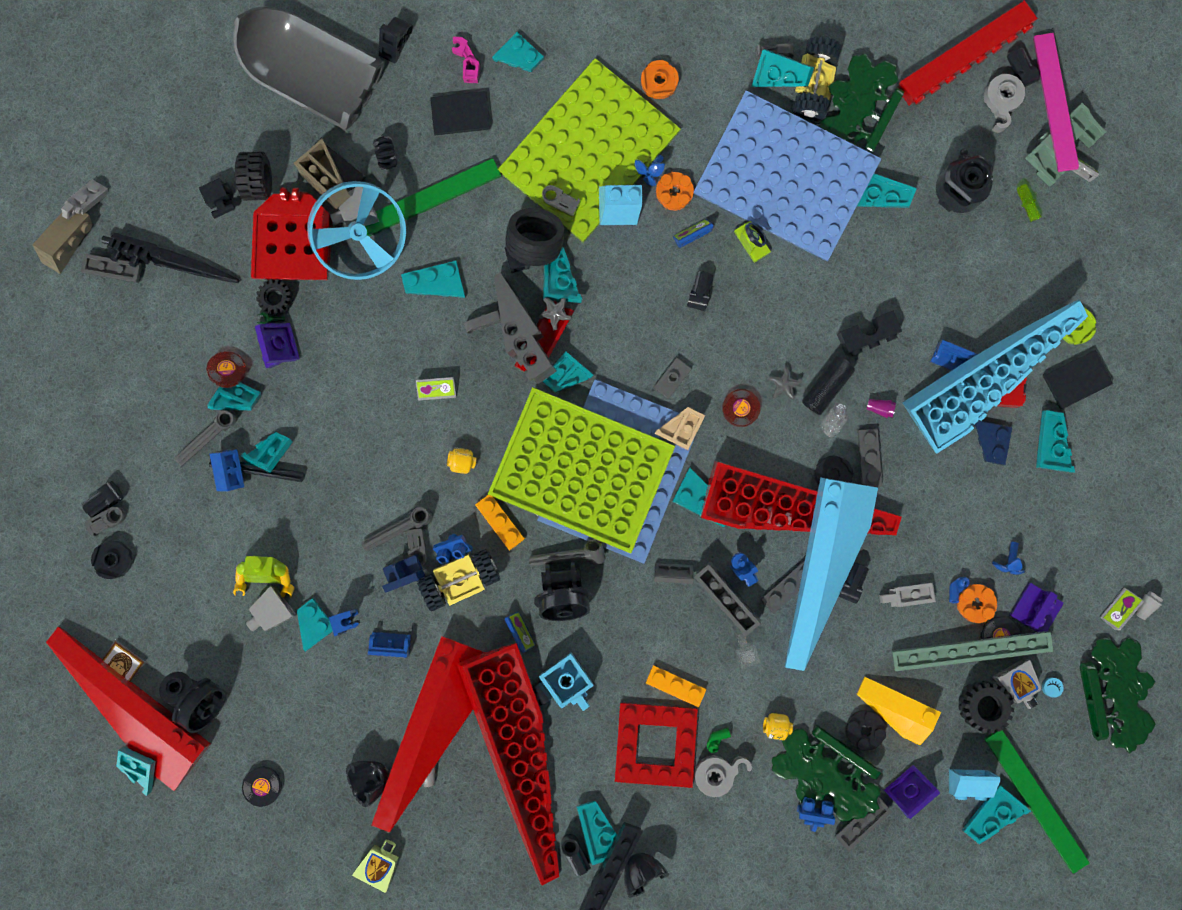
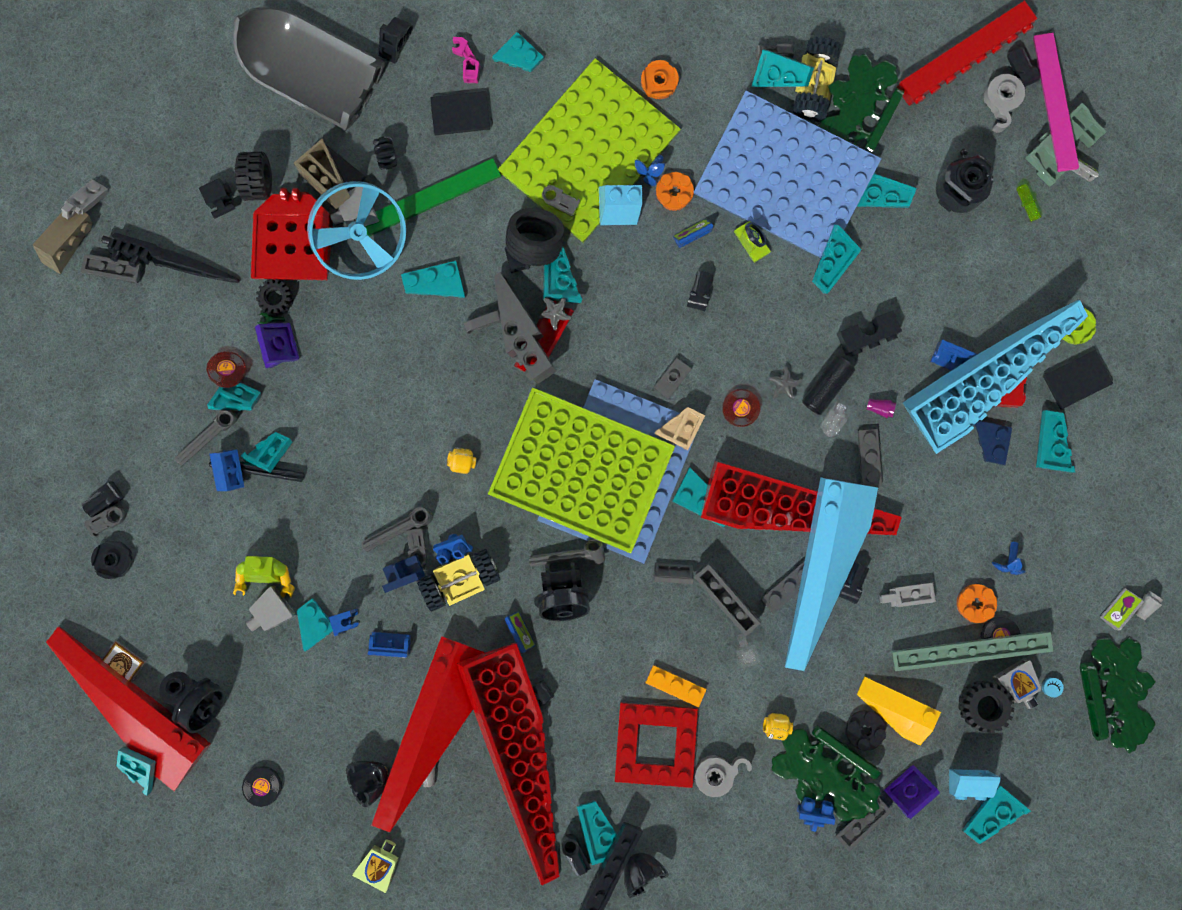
slope [416,377,456,401] -> none
light orange plate [475,495,525,551] -> none
medium azure hinge [539,652,594,711] -> none
teal wing [542,351,594,393] -> none
green arm [707,728,731,753] -> none
blue hips [730,553,758,587] -> none
black tile [814,455,853,486] -> none
blue arm [949,577,970,603] -> none
green tile [984,730,1090,874] -> none
dark purple bracket [1009,582,1064,632] -> none
none -> teal wing [812,225,862,294]

